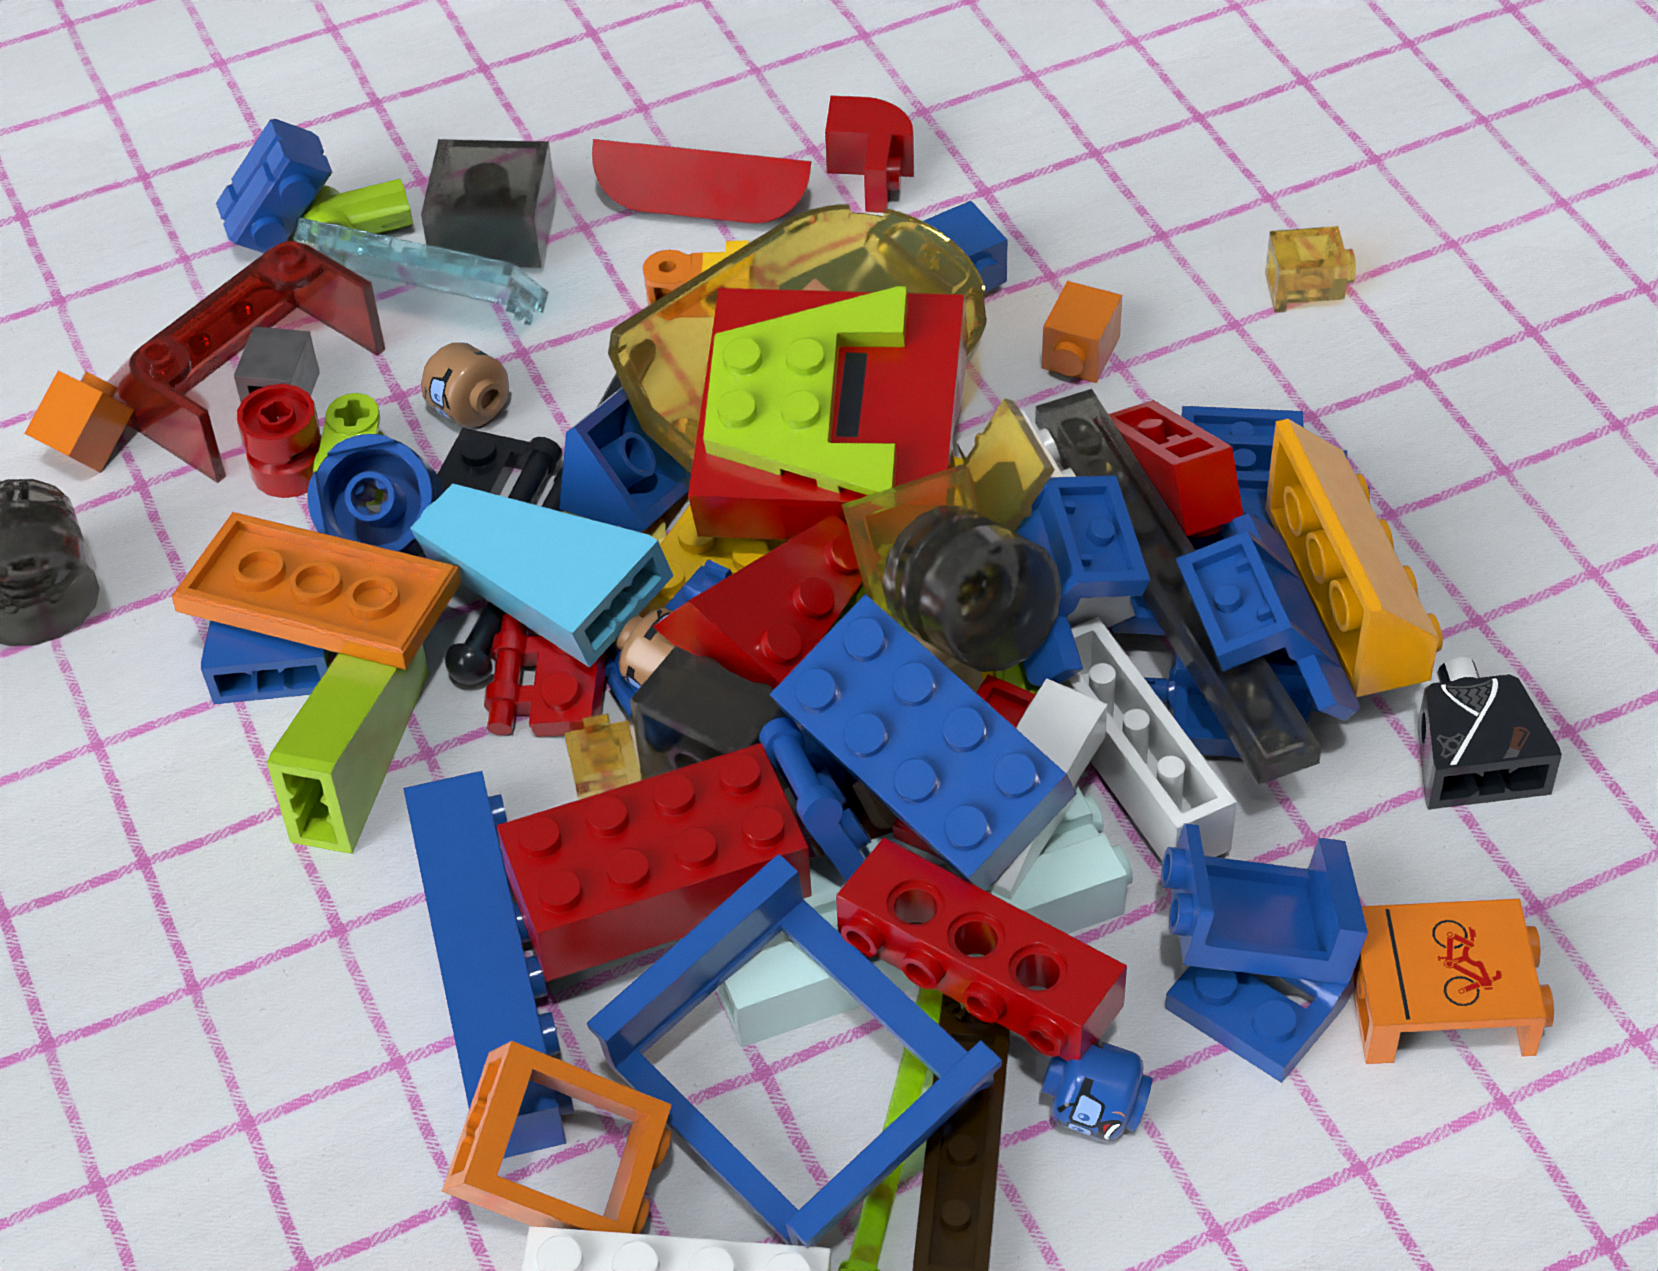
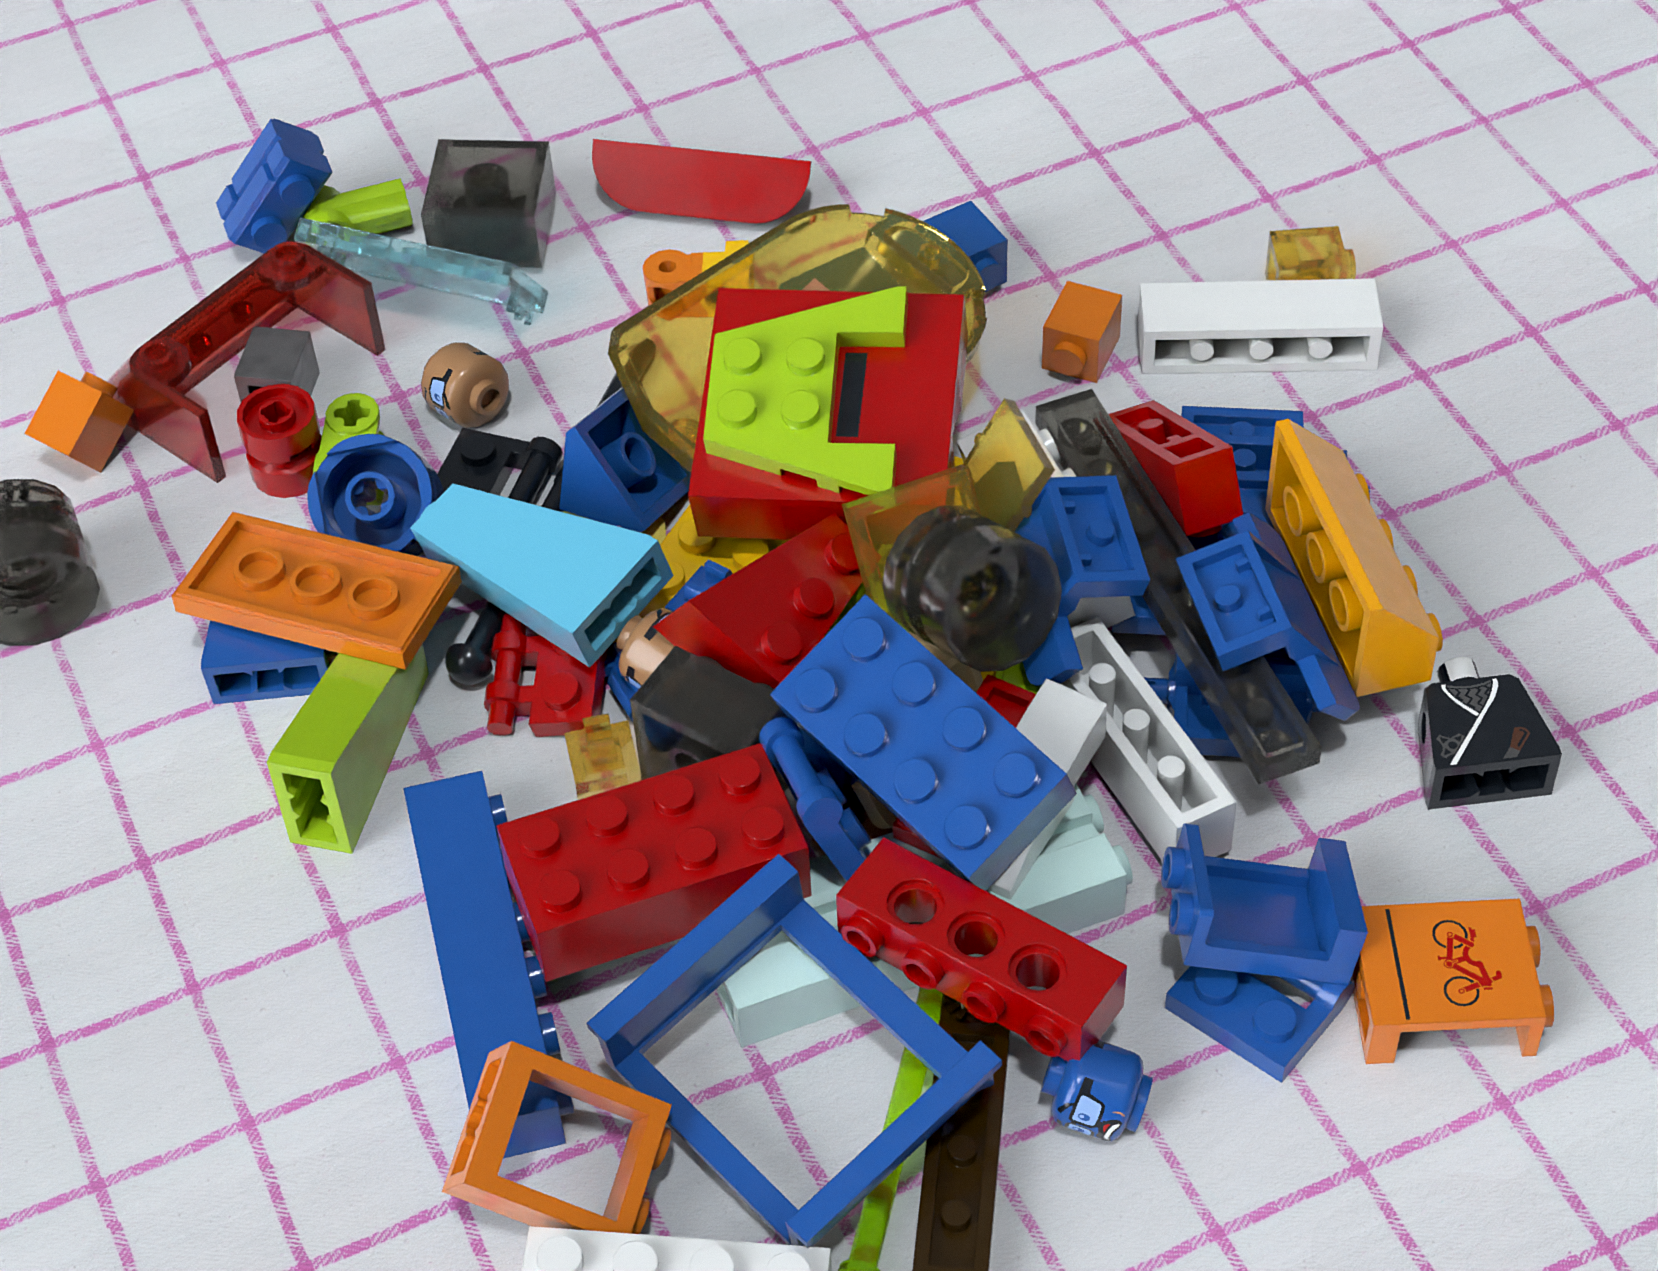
red brick [825,95,914,213] -> none
none -> white brick [1138,278,1383,374]

